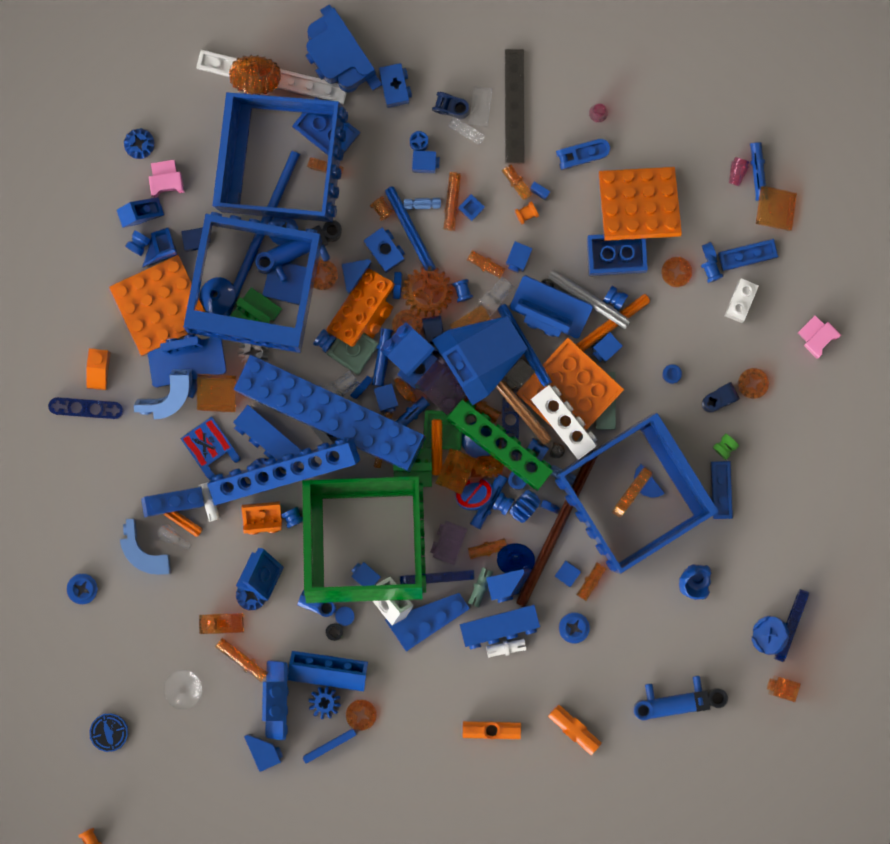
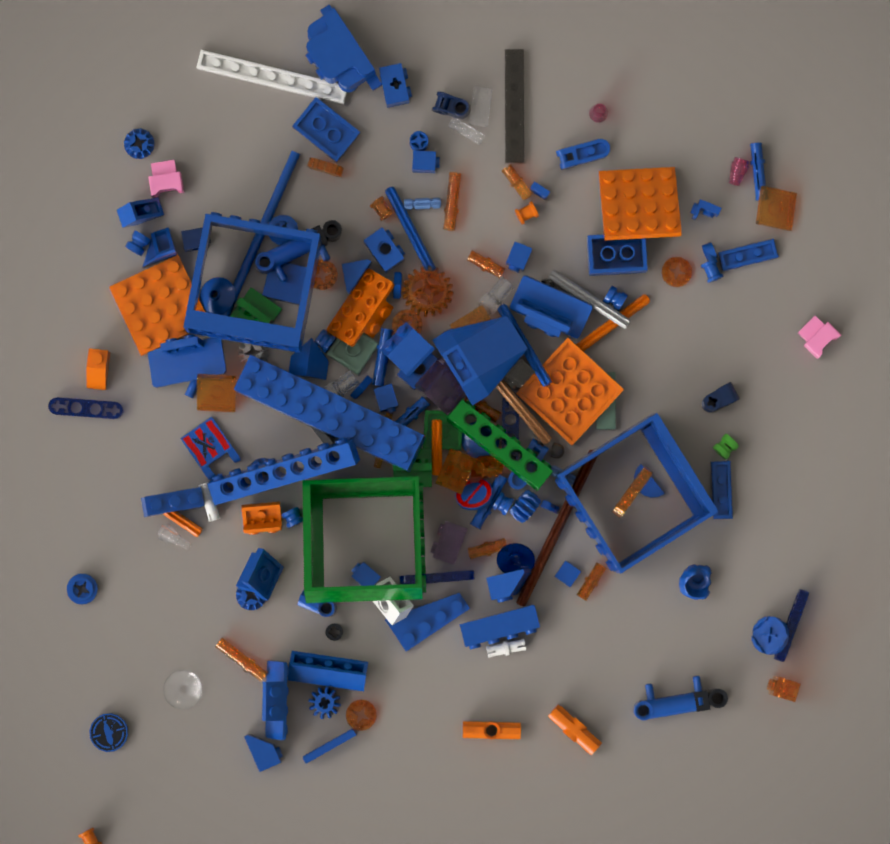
medium blue arch [120,519,171,575] -> none
medium blue arch [134,369,192,419] -> none
clear orange slope [199,613,244,634] -> none
blue door [212,92,348,222] -> none
clear orange gear [229,55,281,95] -> none
blue brick [233,405,302,472] -> none
blue tile [335,606,355,626] -> none
clear orange gear [393,378,416,403] -> none
dark blue piece [422,315,444,354] -> none
blue bush [452,279,474,302] -> none
blue plate [458,194,485,221] -> none
sand green pin [468,567,493,607] -> none
white brick [531,385,598,460] -> none
blue gear [559,613,590,644] -> none
blue brick [592,332,623,363] -> none
blue tile [662,364,682,384] -> none
white brick [724,278,759,323] -> none
clear orange gear [738,368,769,399] -> none
none -> blue slope [289,338,329,380]
none -> blue bracket [690,199,721,220]

